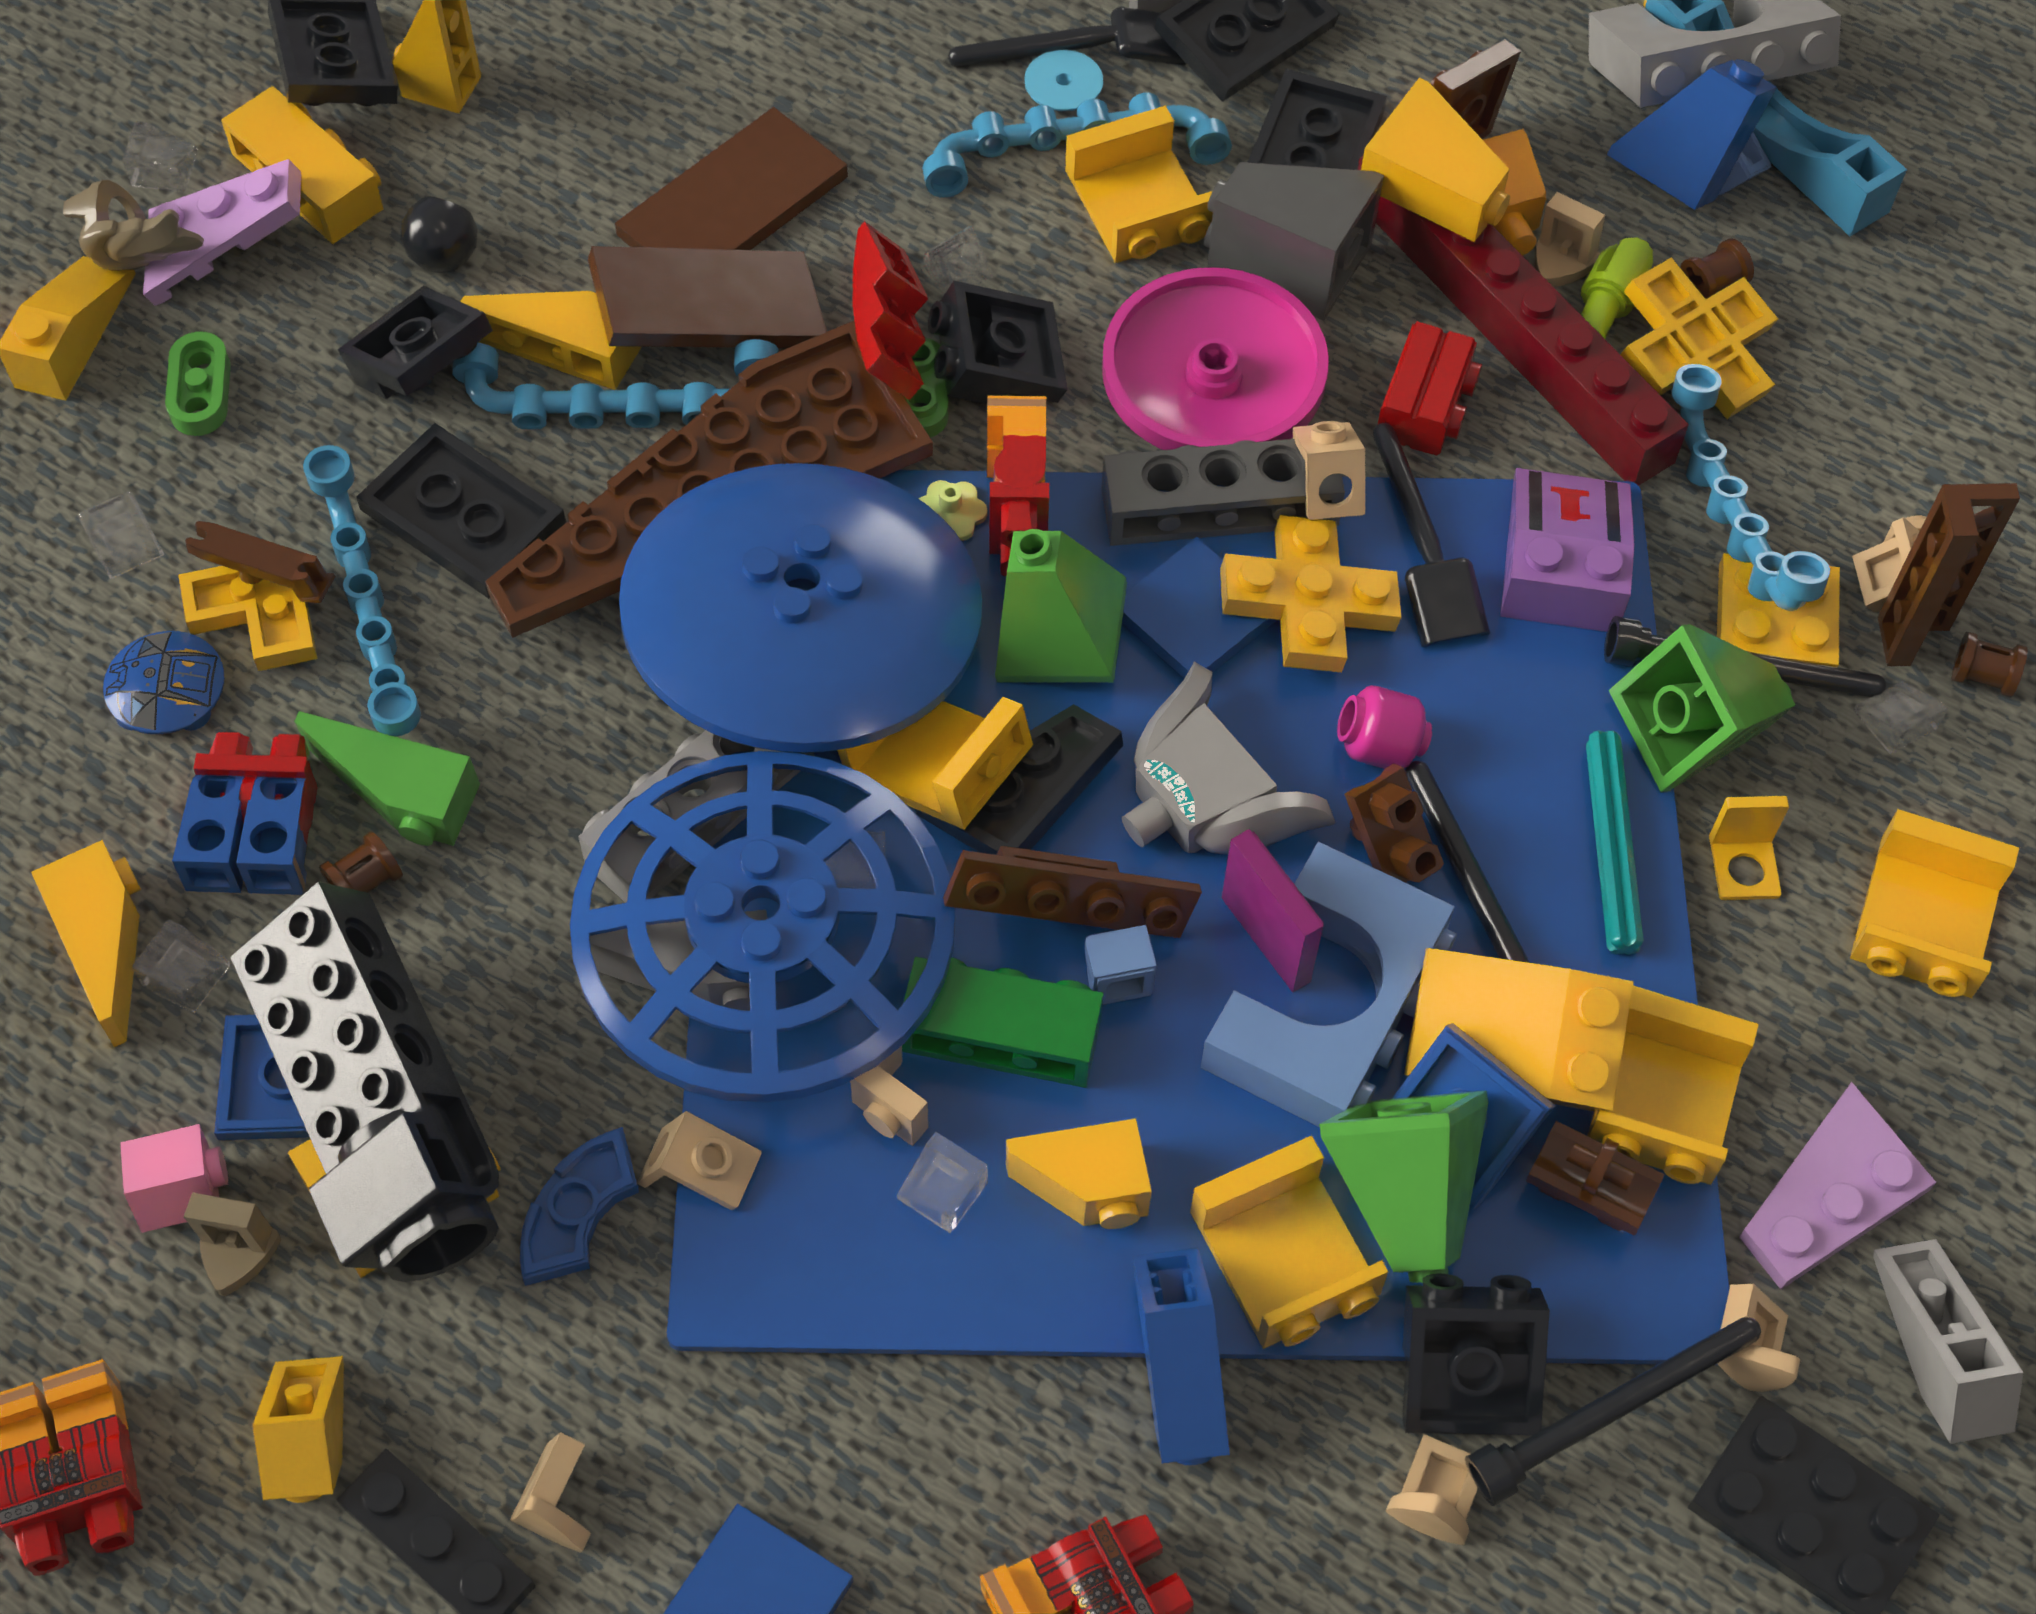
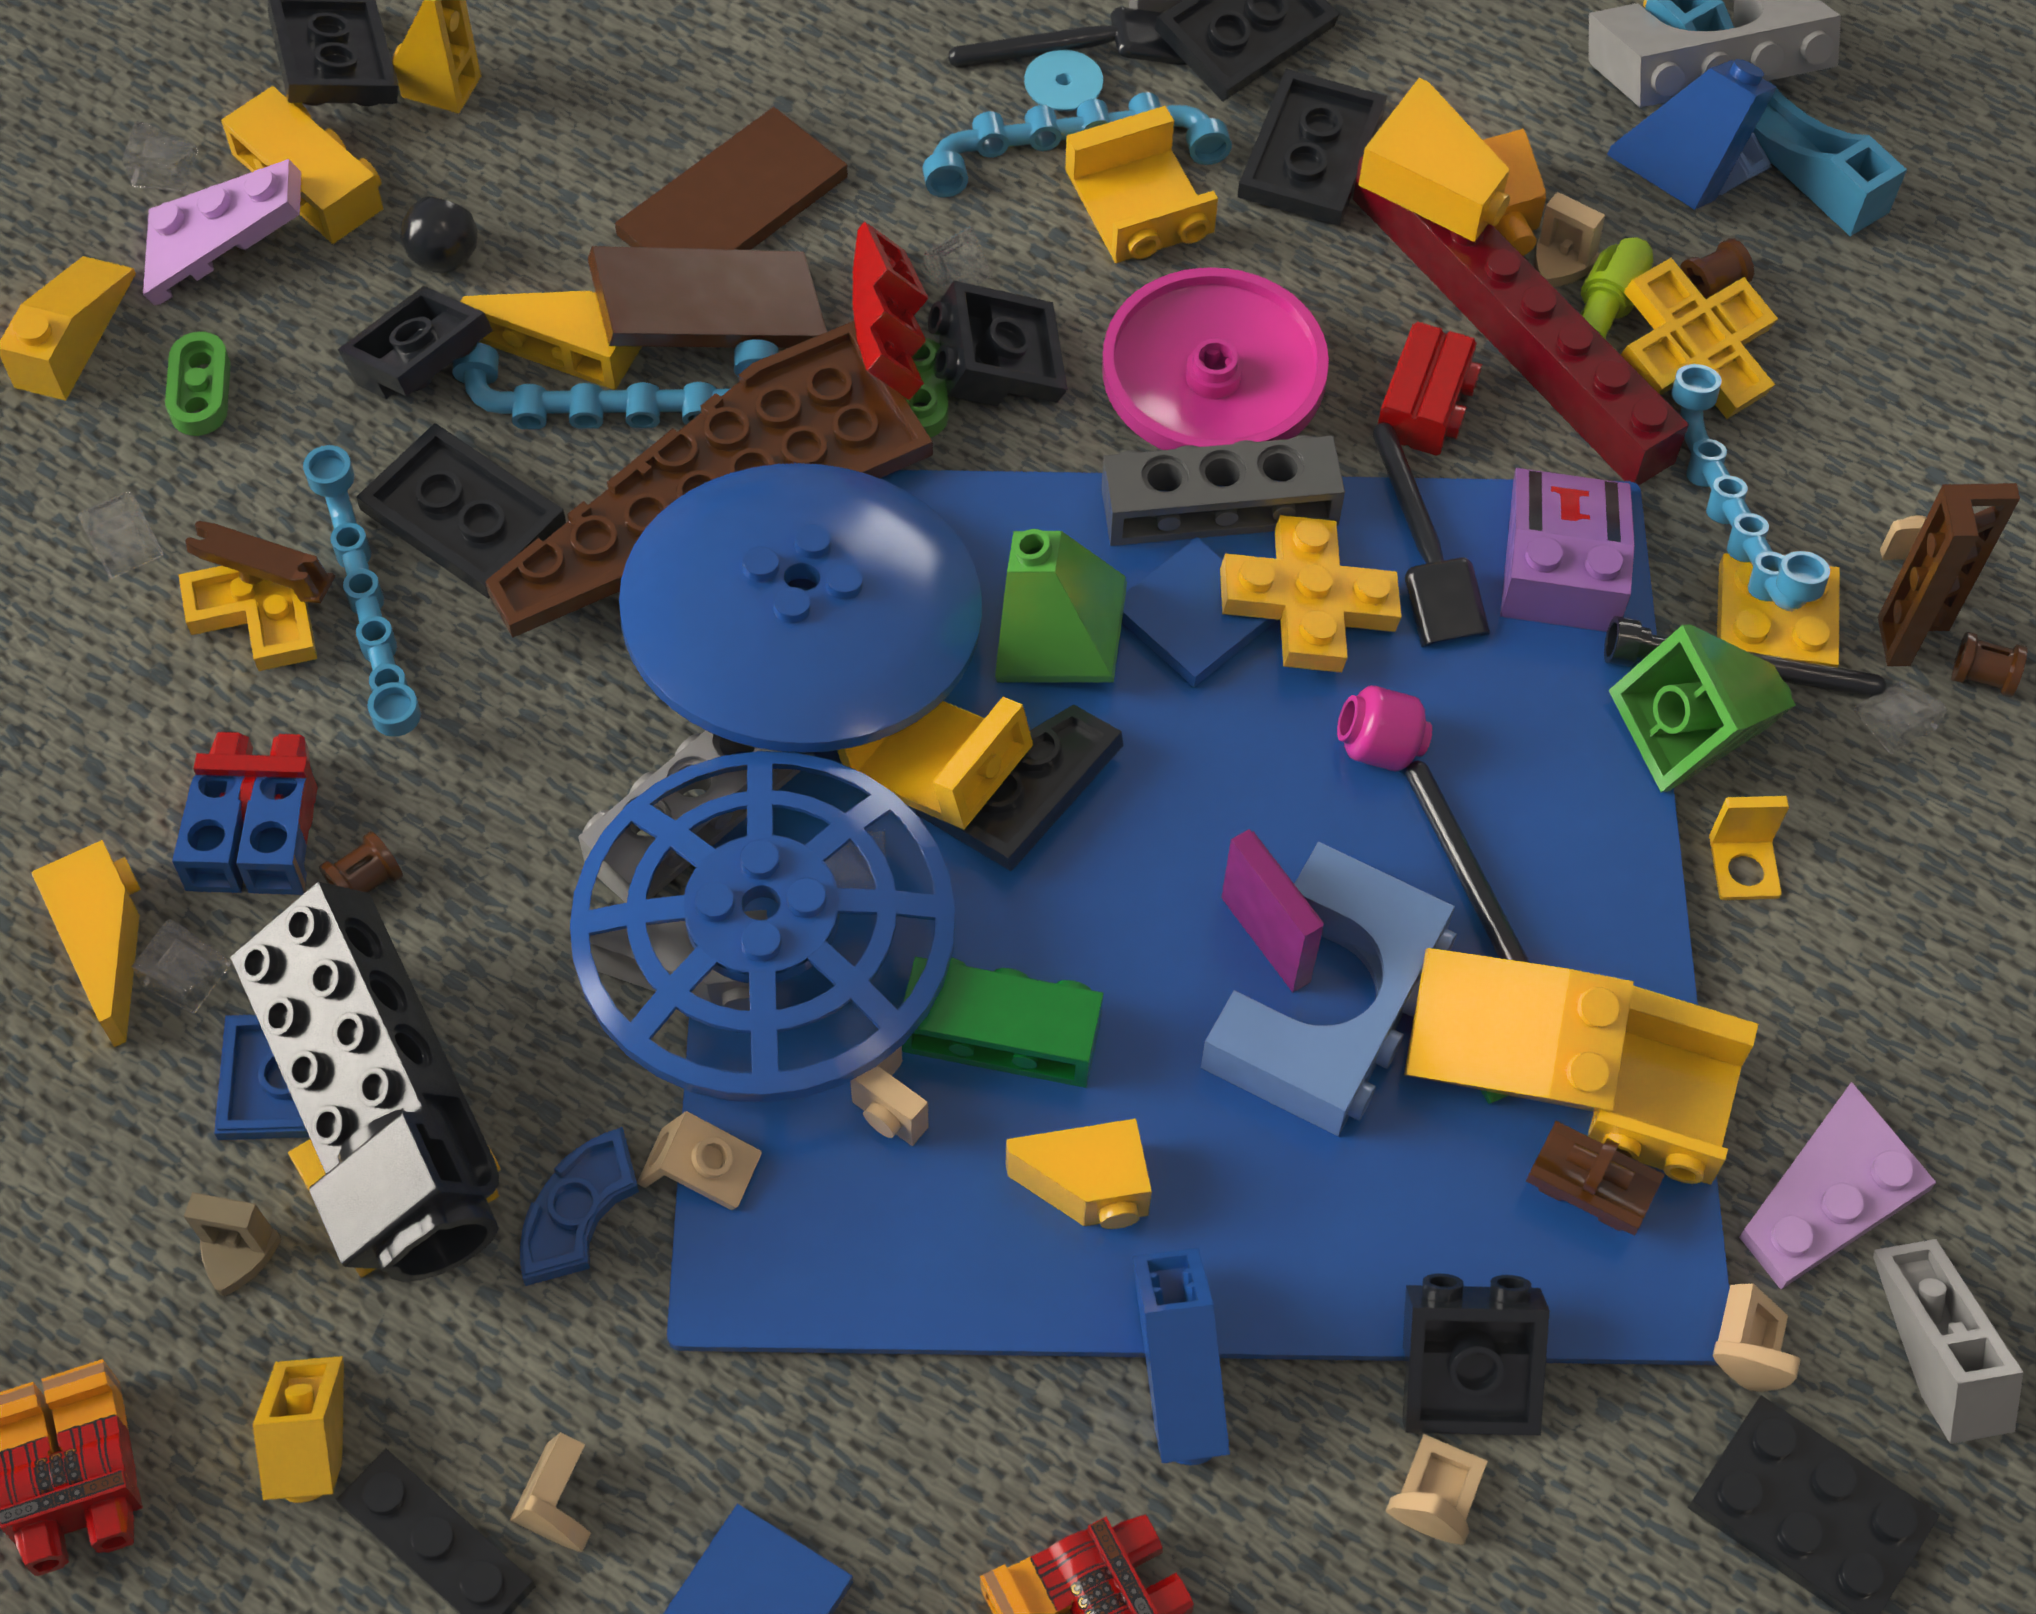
dark tan hair [63,180,204,270] -> none
blue dish [103,631,225,734] -> none
bright pink brick [120,1124,228,1233] -> none
bright green slope [294,711,480,846] -> none
clear slope [897,1132,988,1234] -> none
yellowish green plant [919,480,987,541] -> none
reddish brown bracket [943,845,1202,938] -> none
red hips [987,396,1050,576] -> none
medium blue slope [1085,925,1157,1005] -> none
light grey torso [1122,662,1336,855] -> none
yellow panel [1190,1135,1389,1349] -> none
dark grey slope [1204,162,1384,321] -> none
tan bracket [1293,421,1365,520] -> none
bright green slope [1319,1090,1489,1283] -> none
reddish brown hips [1344,763,1444,883] -> none
blue tile [1392,1023,1556,1209] -> none
reddish brown plate [1430,39,1521,139] -> none
black piece [1465,1317,1761,1506] -> none
teal axle [1586,730,1644,955] -> none
yellow panel [1850,809,2019,998] -> none
tan bracket [1852,517,1920,612] -> none

